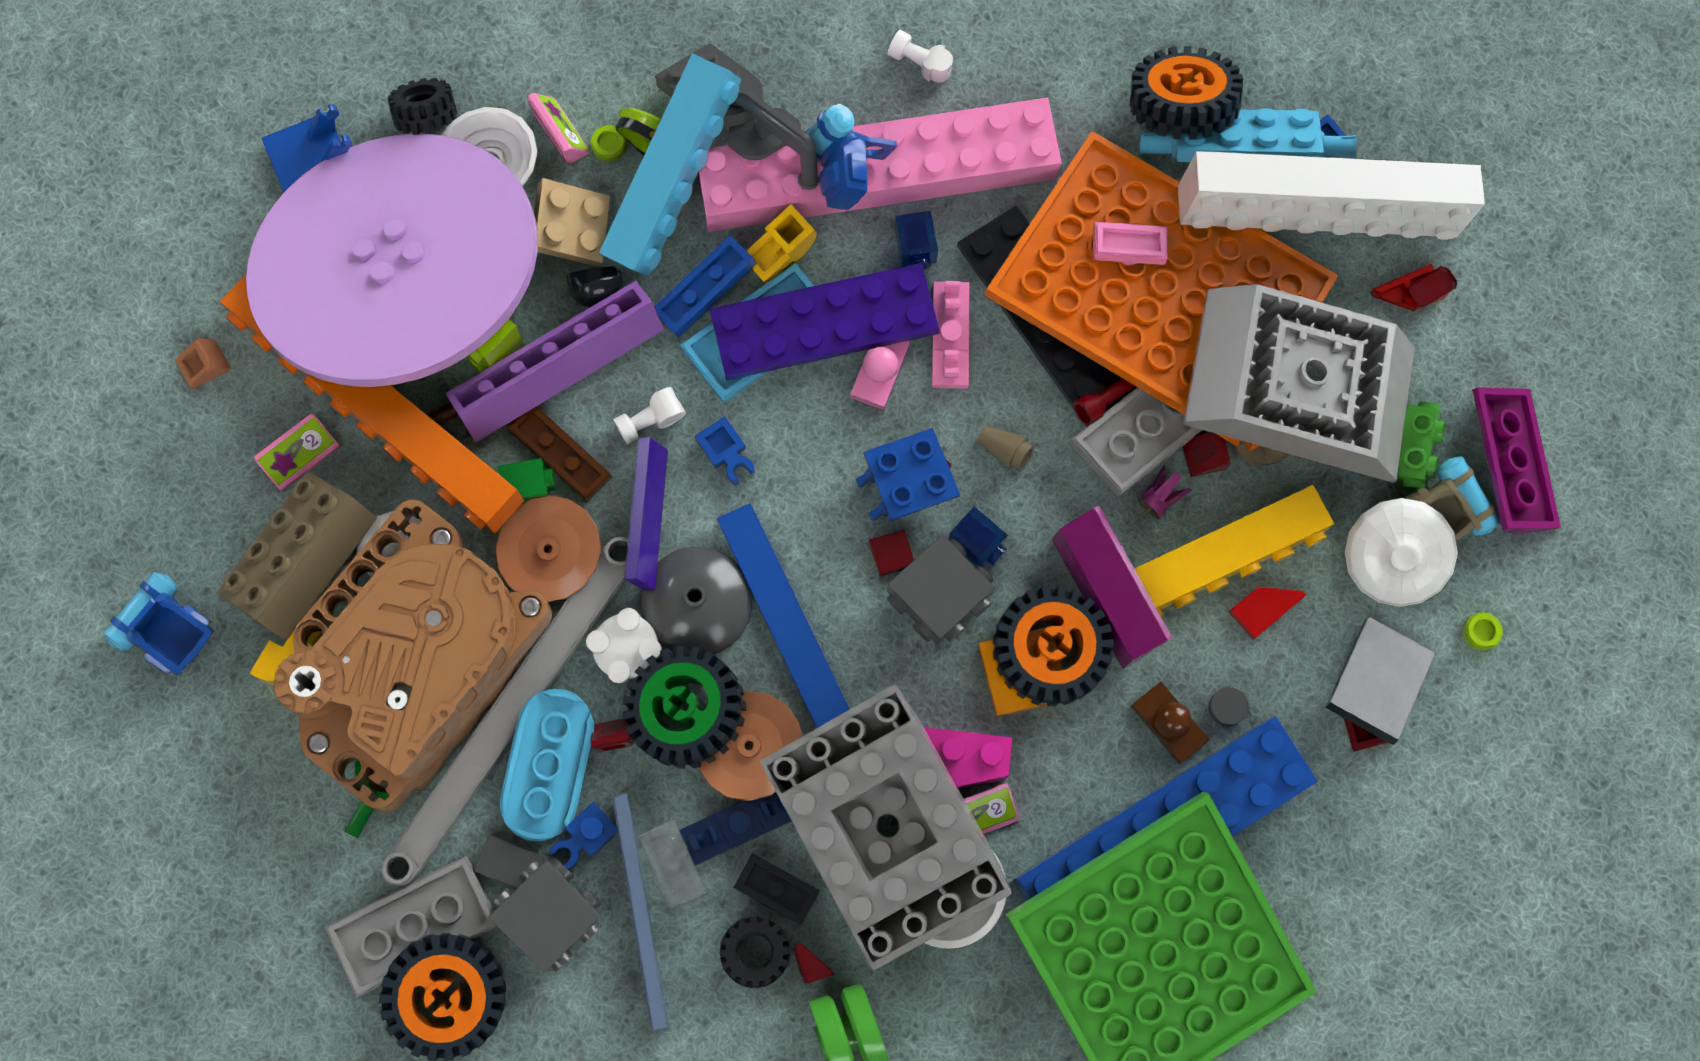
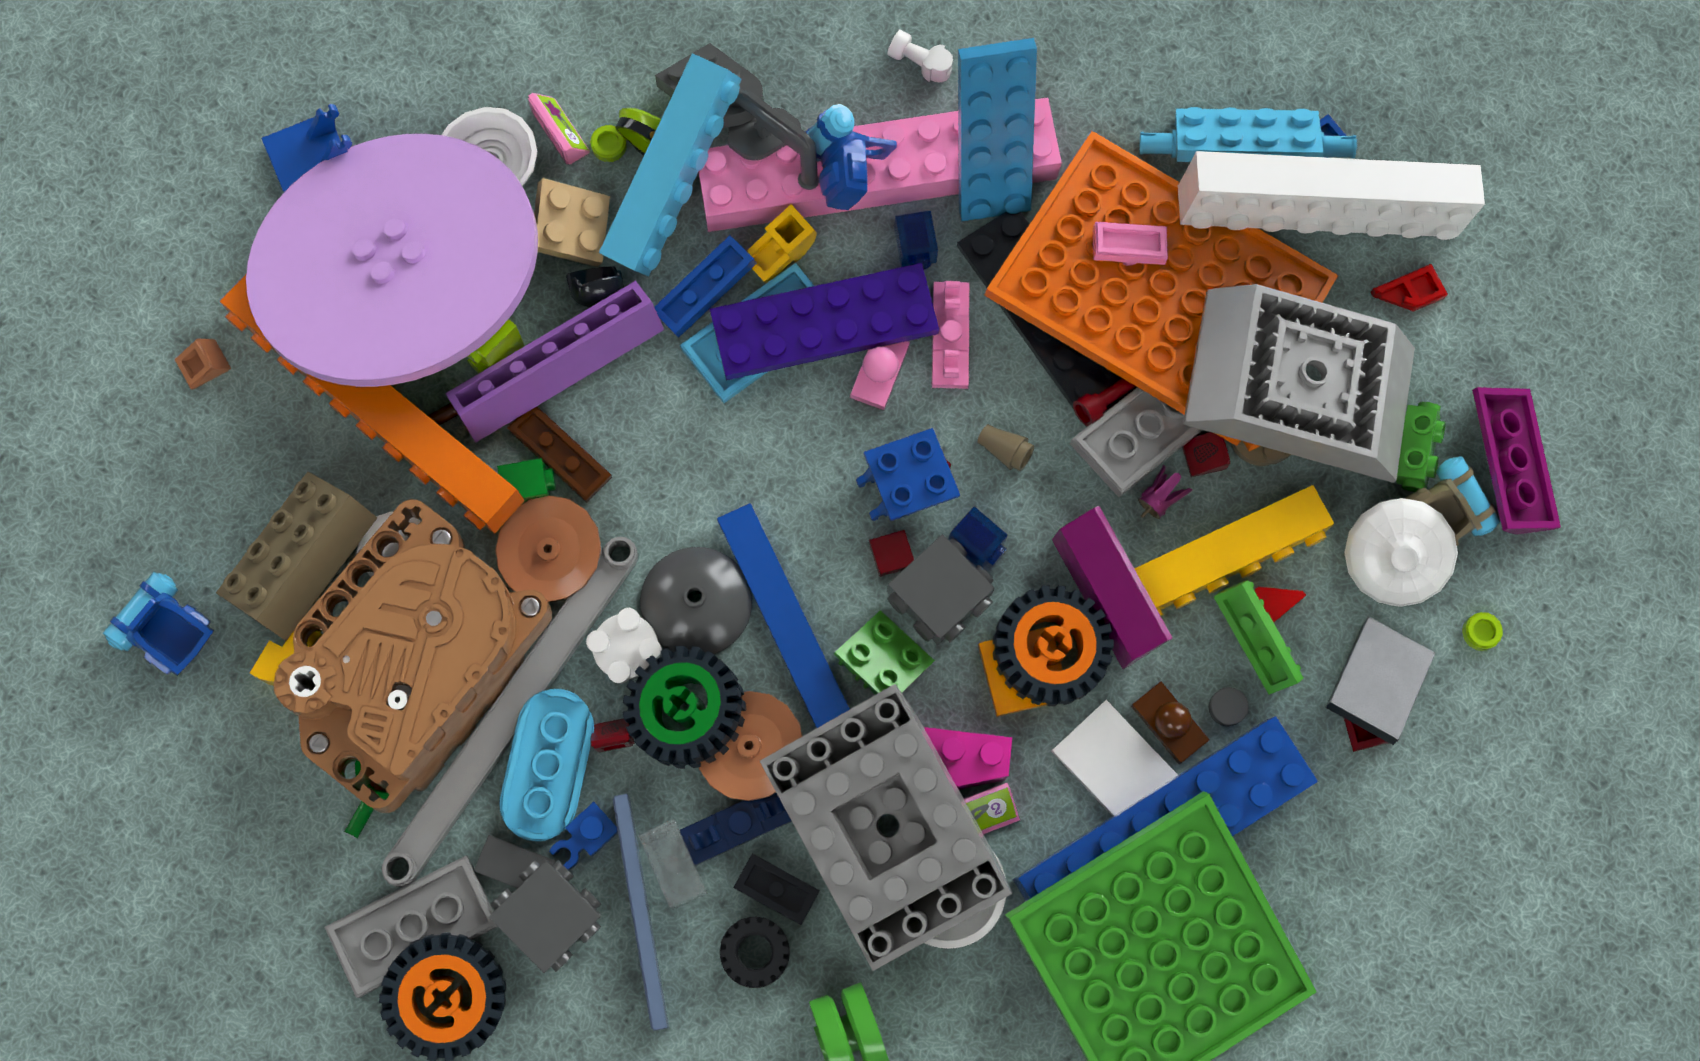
slope [253,413,341,492] -> none
black tyre [387,78,457,135] -> none
white leg [613,387,686,445] -> none
dark purple tile [625,437,668,591] -> none
blue plate [694,416,755,486] -> none
dark red slope [793,943,835,984] -> none
black wheel [1130,46,1243,140] -> none
dark red piece [1408,266,1457,307] -> none
none -> bright green hinge [834,610,935,695]
none -> dark azure plate [958,38,1037,222]
none -> white tile [1051,700,1178,816]
none -> bright green plate [1214,580,1303,695]

